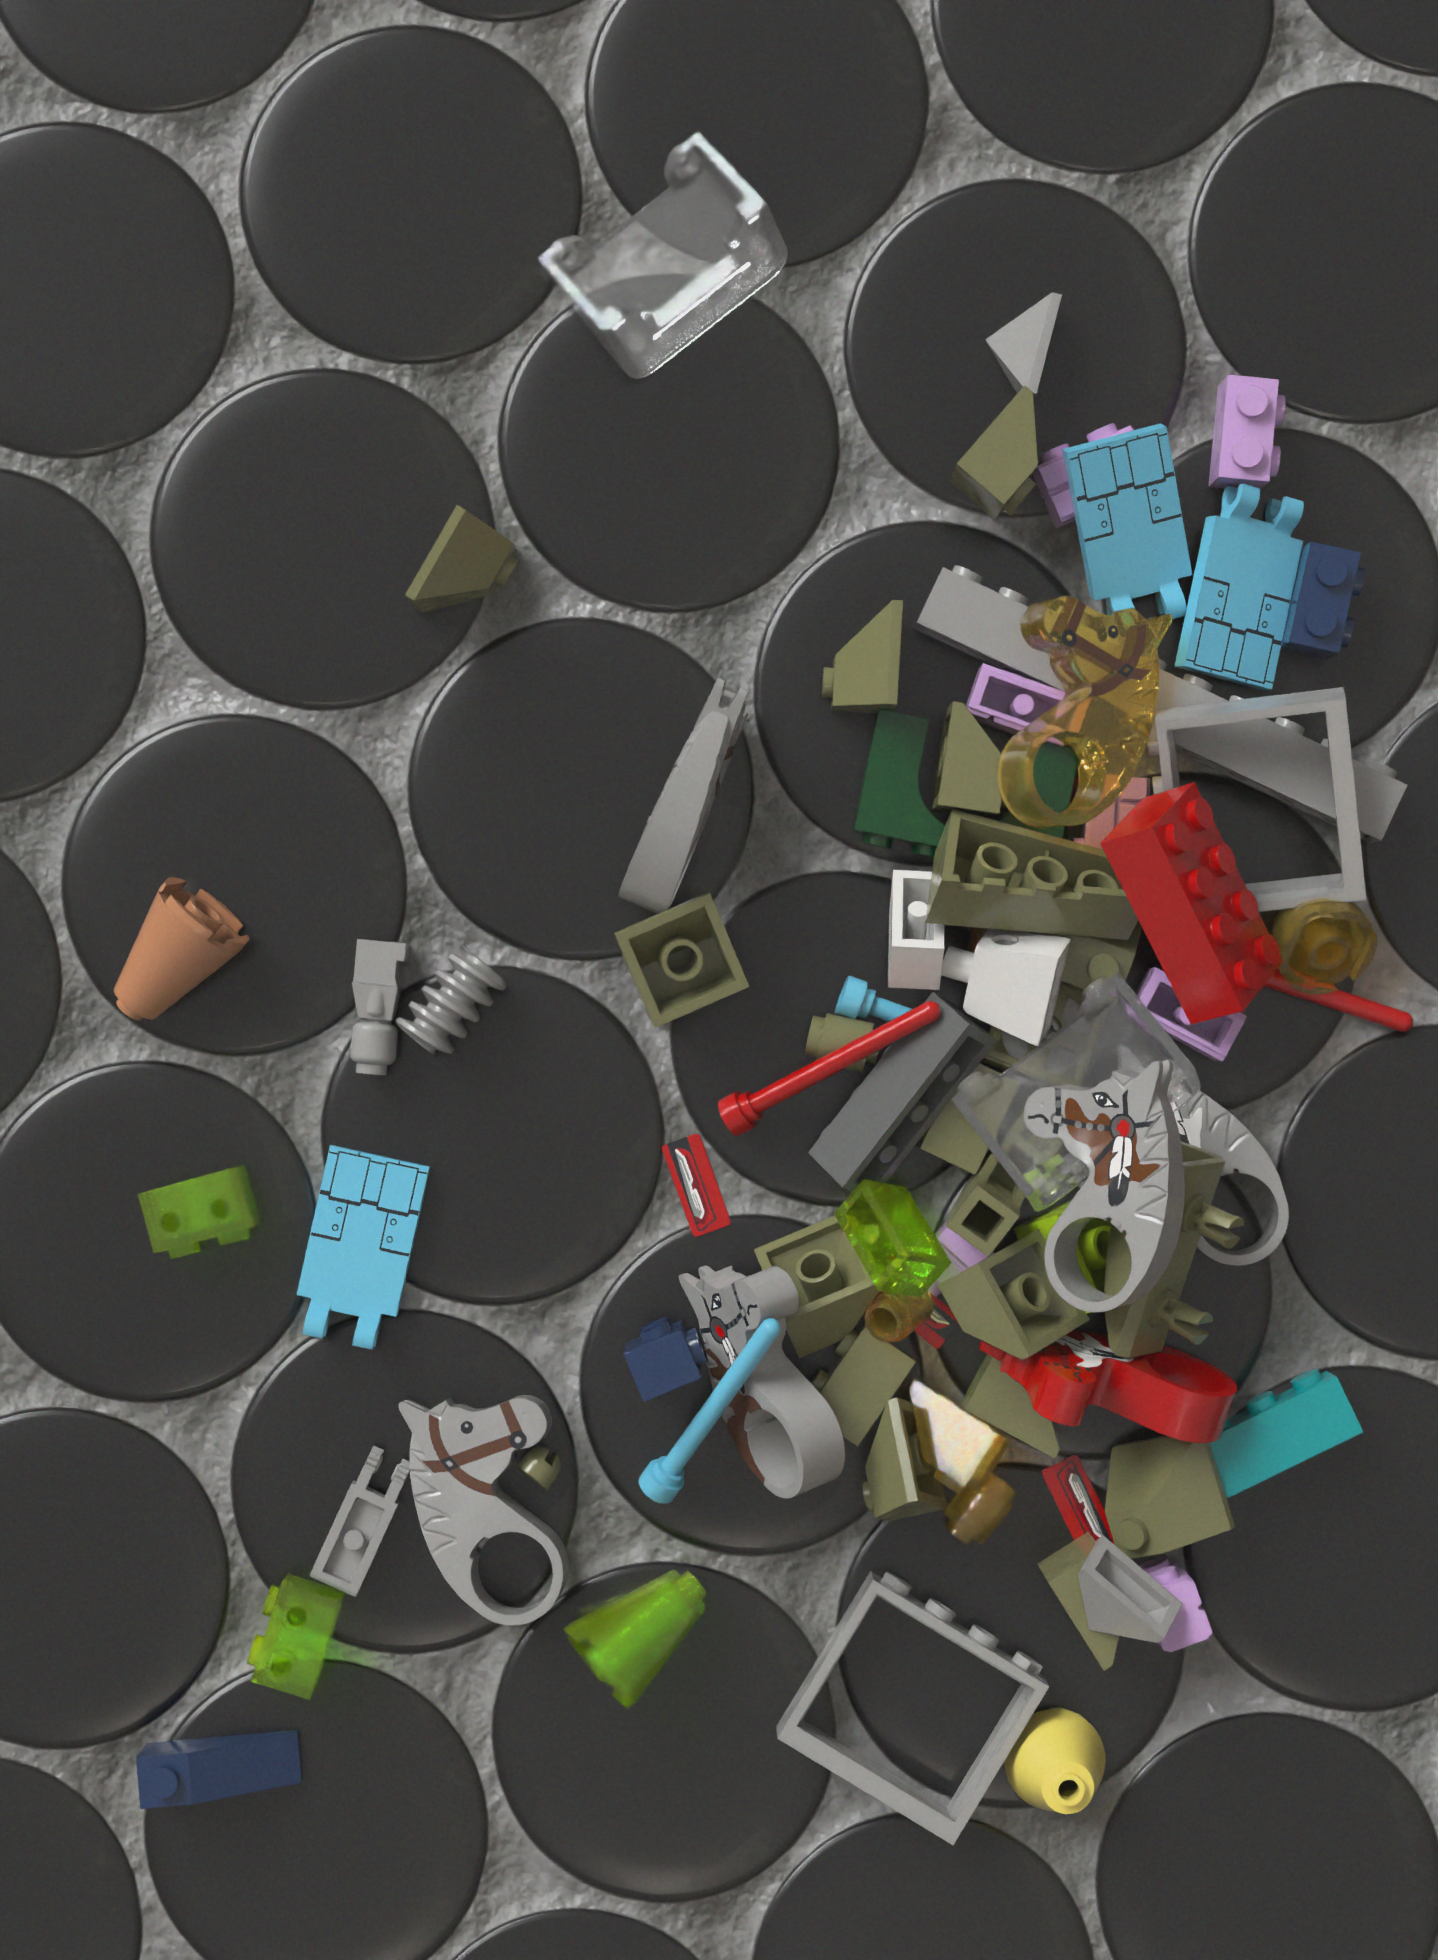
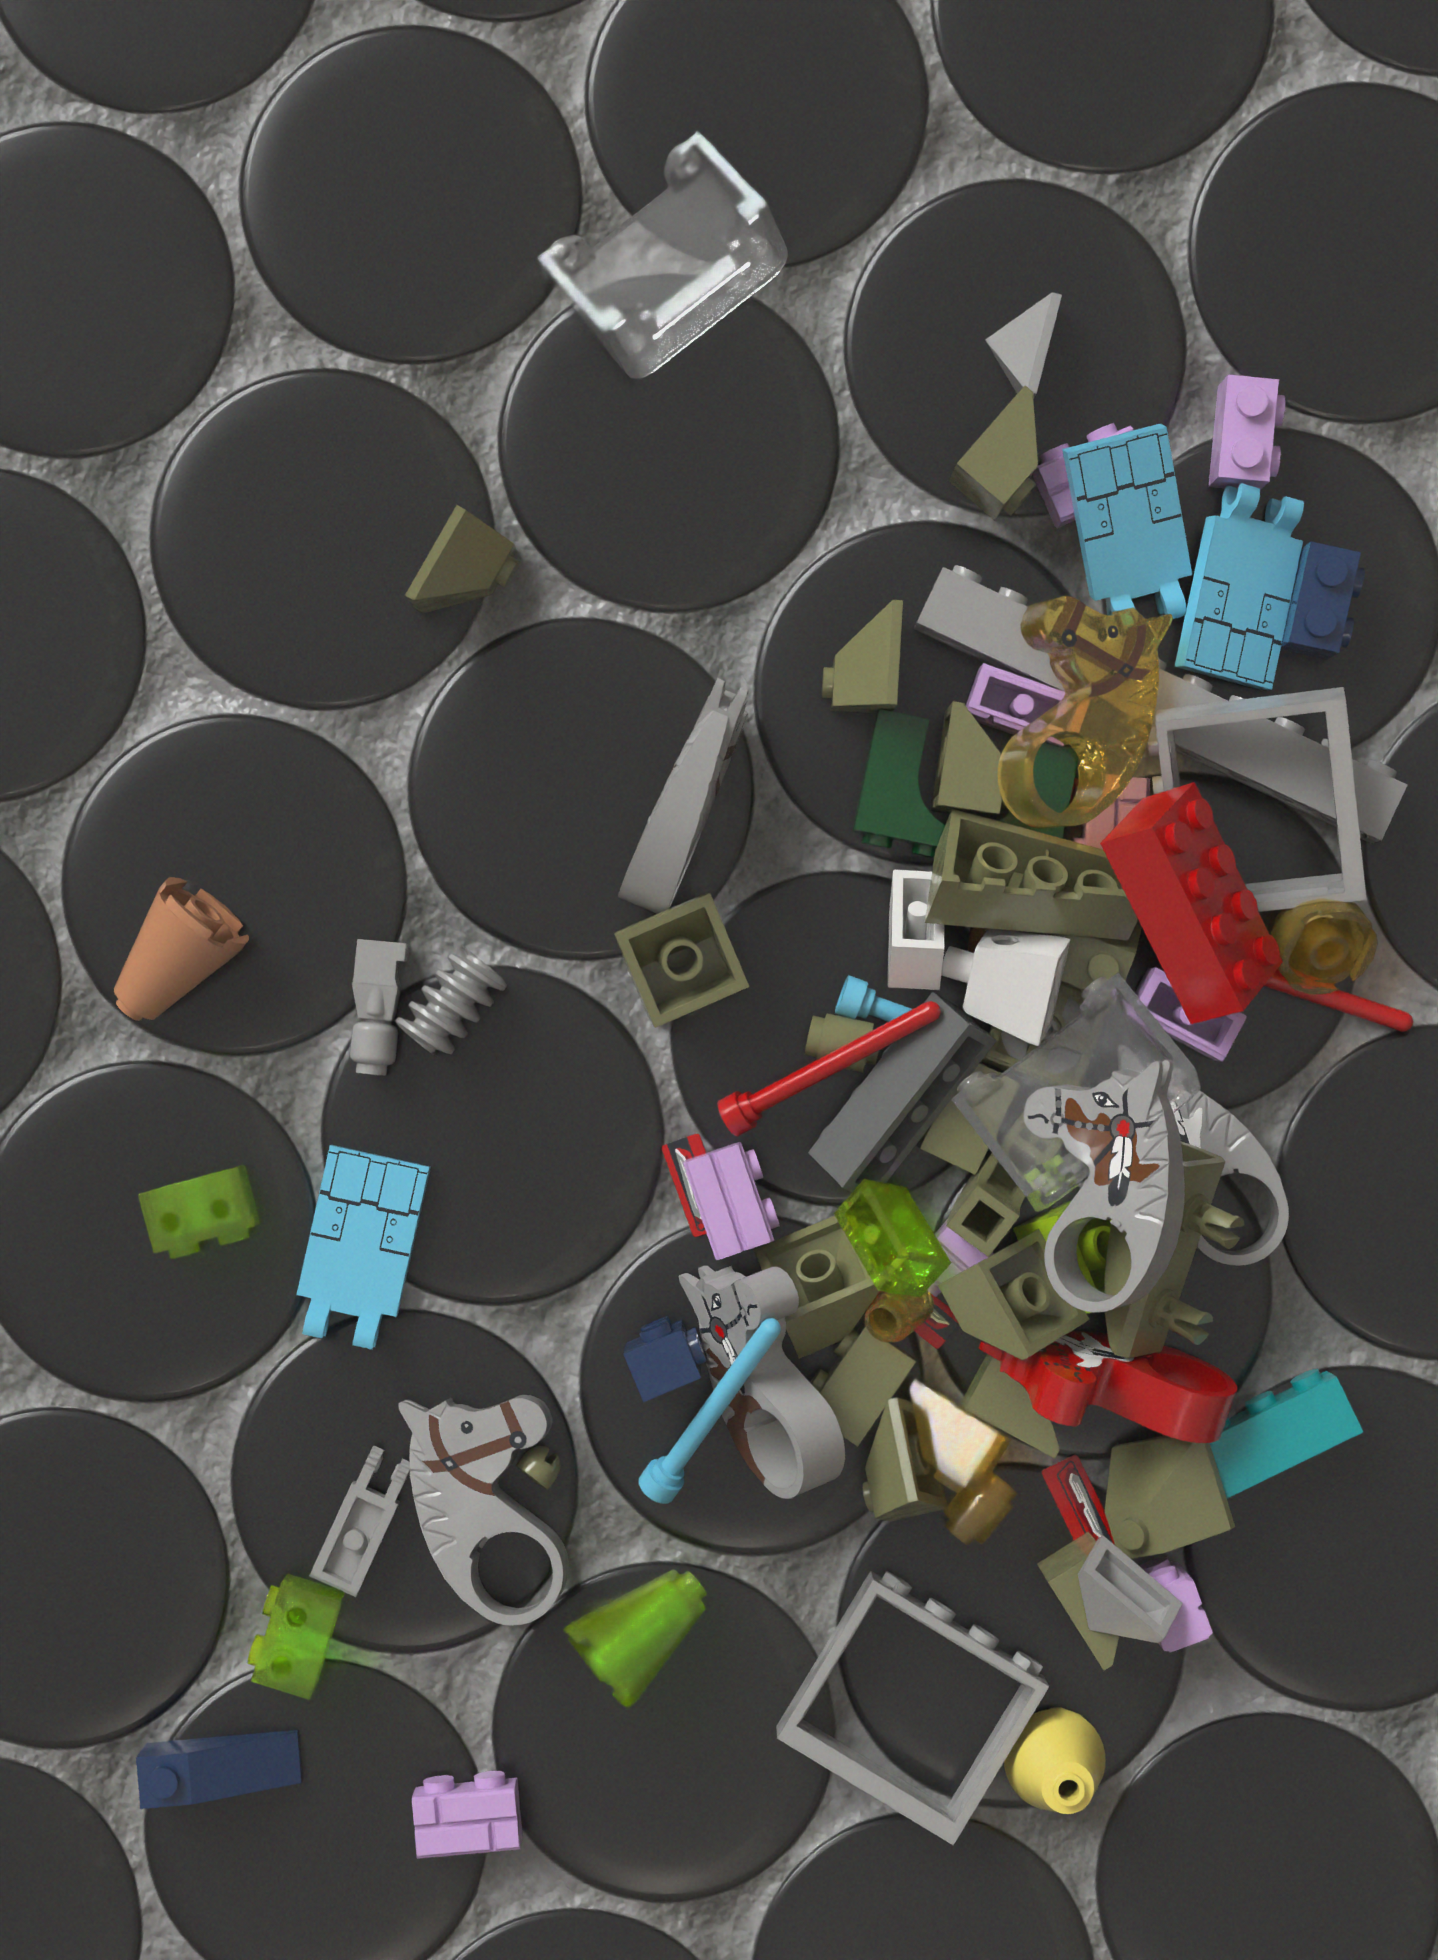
none -> lavender brick [412,1771,522,1859]
none -> lavender brick [682,1142,780,1260]

